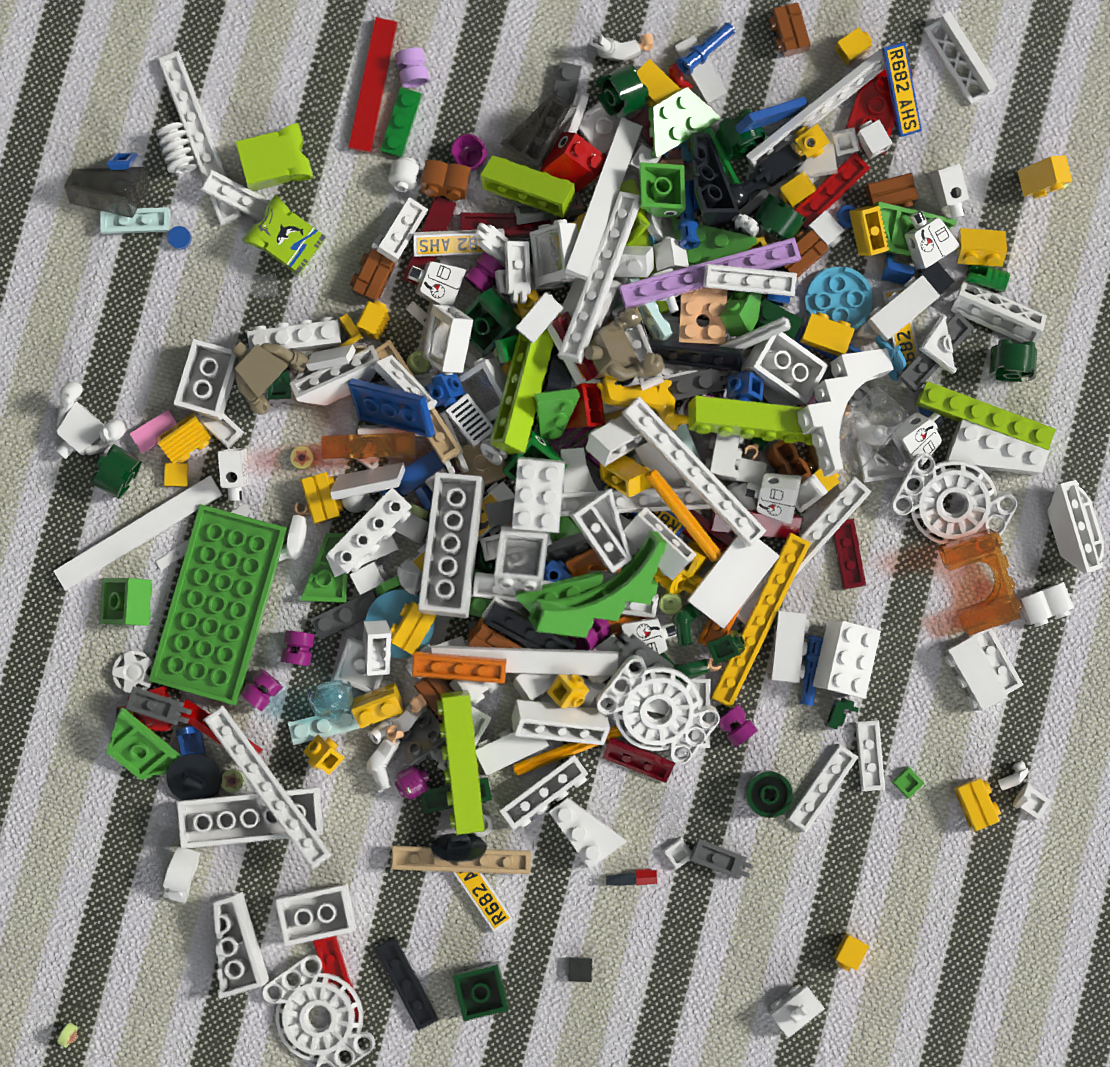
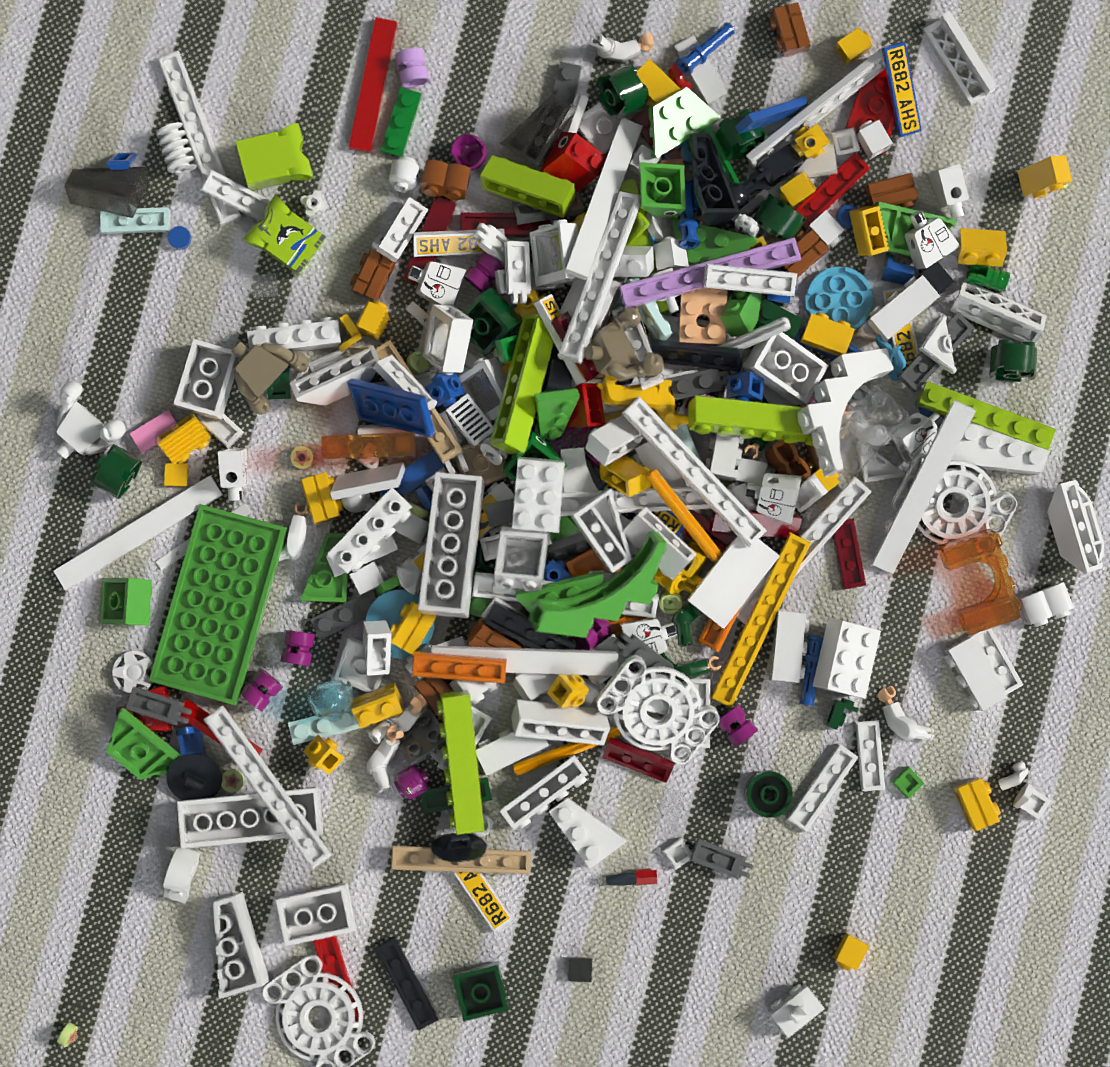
white tile [306,344,356,371] -> none
white tile [516,293,564,343] -> none
dark green bracket [706,629,745,665] -> none
none -> white plate [301,191,327,217]
none -> white tile [872,400,976,574]
none -> white arm [878,686,934,741]

